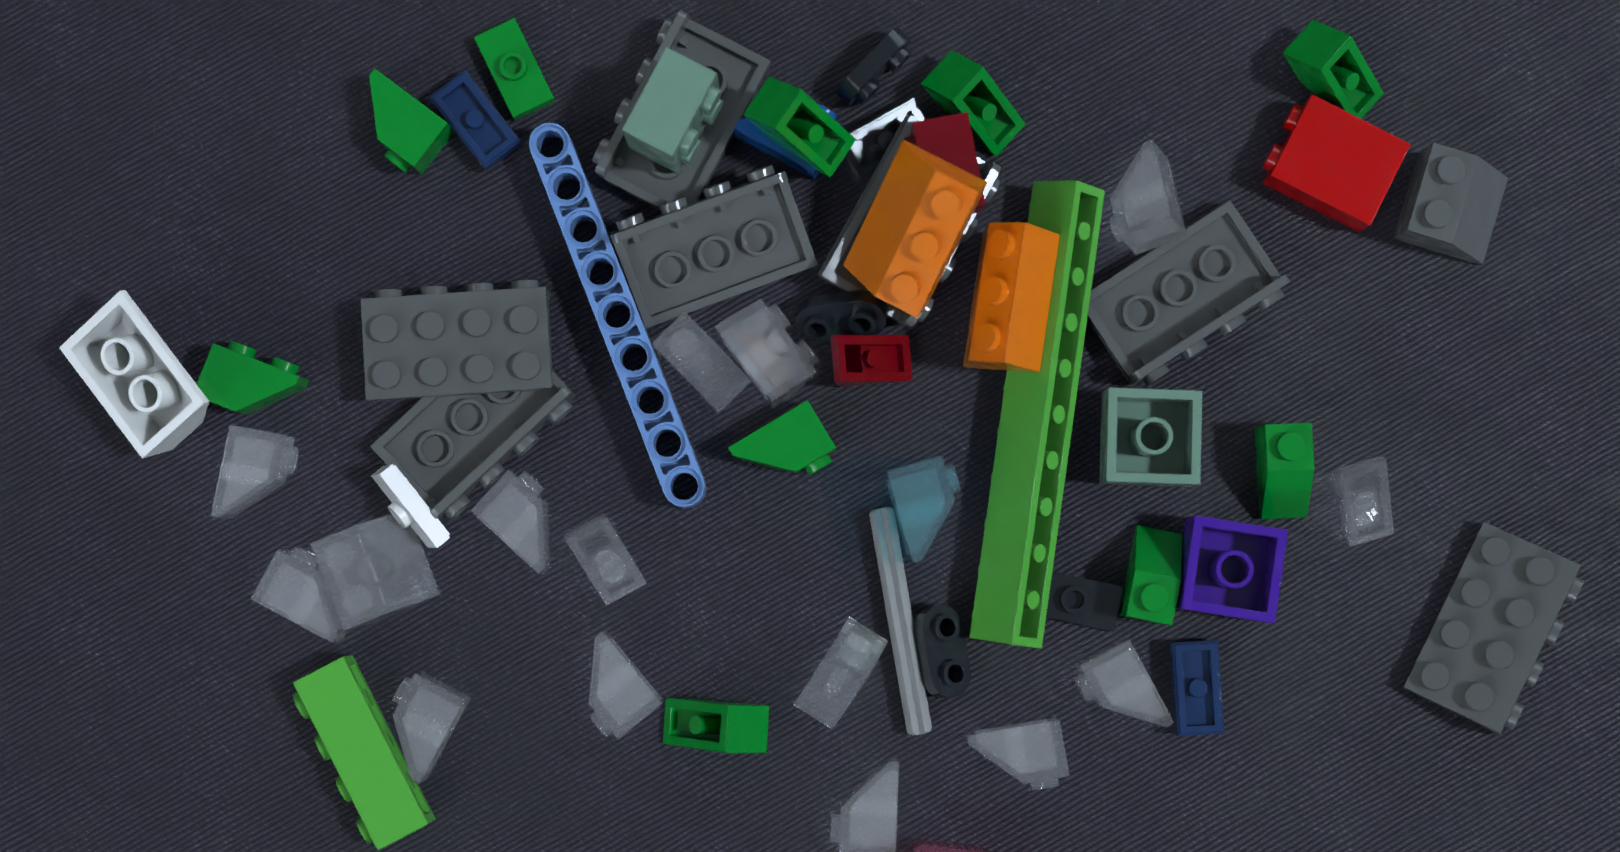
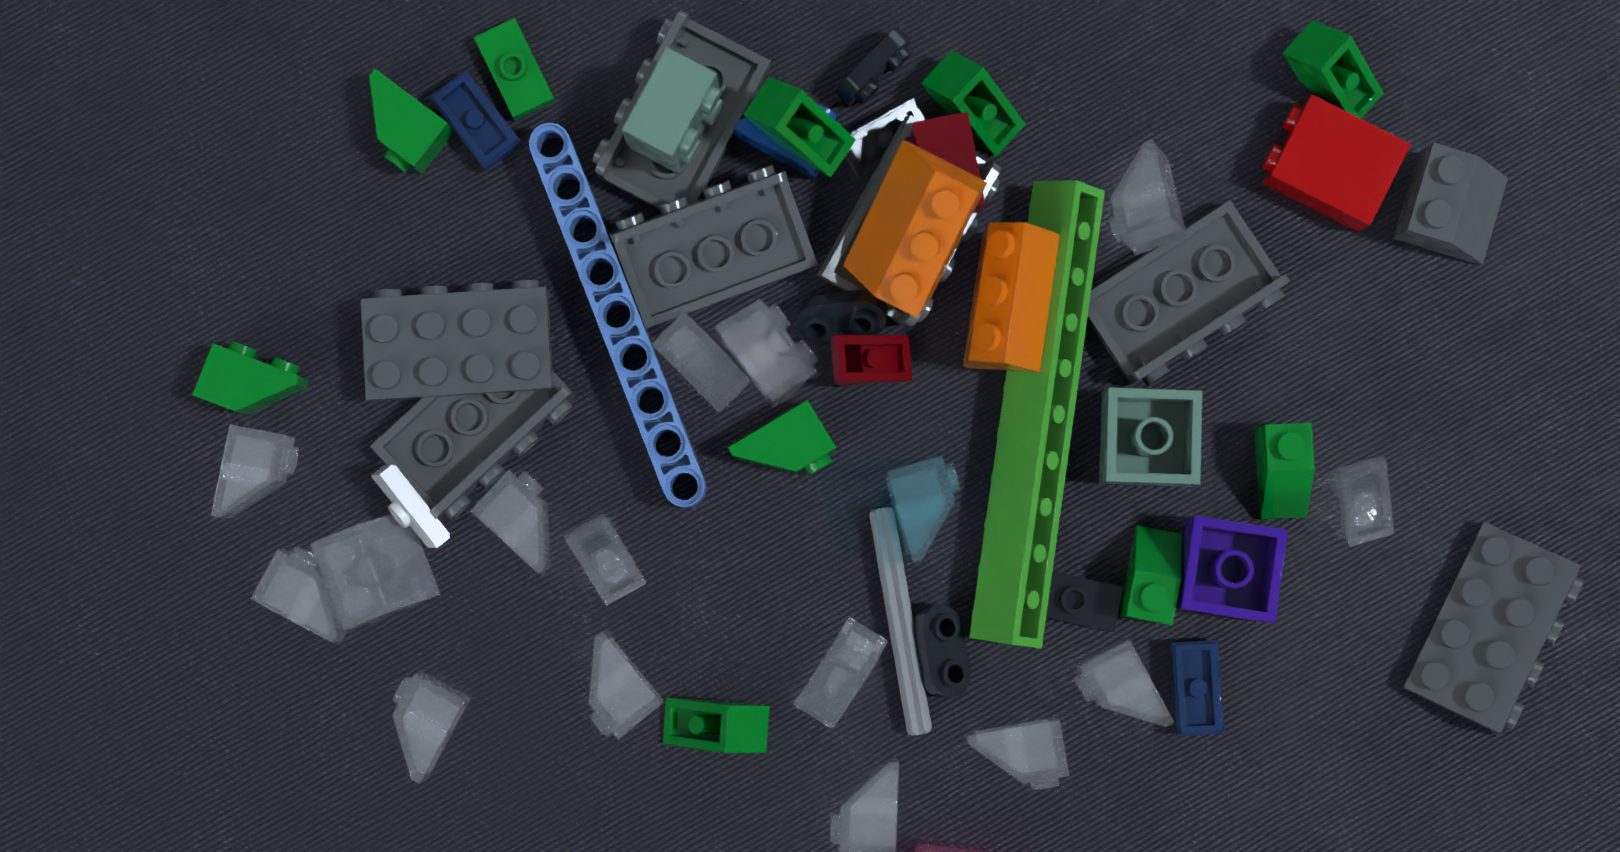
white slope [59,290,209,459] -> none
bright green brick [293,655,436,850] -> none

